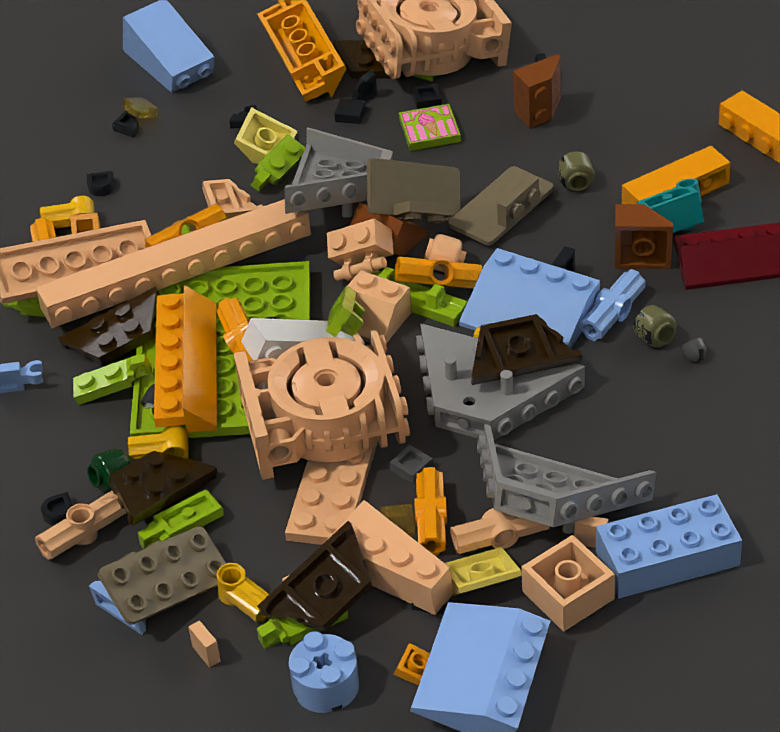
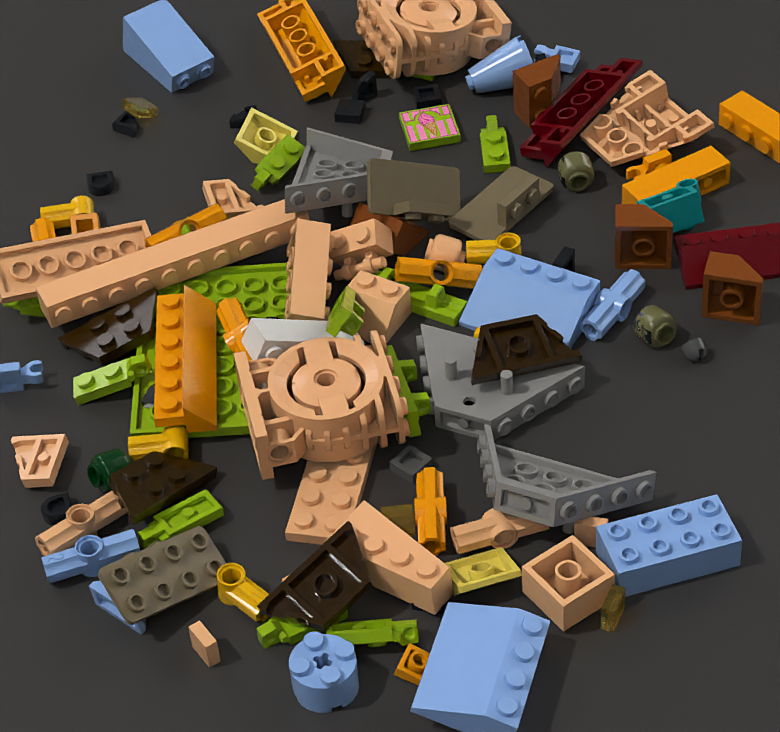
none -> light nougat wing [11,434,69,488]
none -> light blue piece [41,529,140,584]
none -> light nougat wedge [285,218,335,321]
none -> lime hinge [326,618,419,647]
none -> lime hinge [385,345,431,438]
none -> light blue cone [465,35,533,94]
none -> yellow piece [466,232,522,265]
none -> lime hinge [480,115,511,173]
none -> dark red slope [519,58,643,168]
none -> light blue plate [533,45,580,73]
none -> light nougat wedge [580,70,714,167]
none -> clear yellow tile [601,584,625,633]
none -> light orange plate [626,149,672,180]
none -> dark orange slope [701,251,763,326]

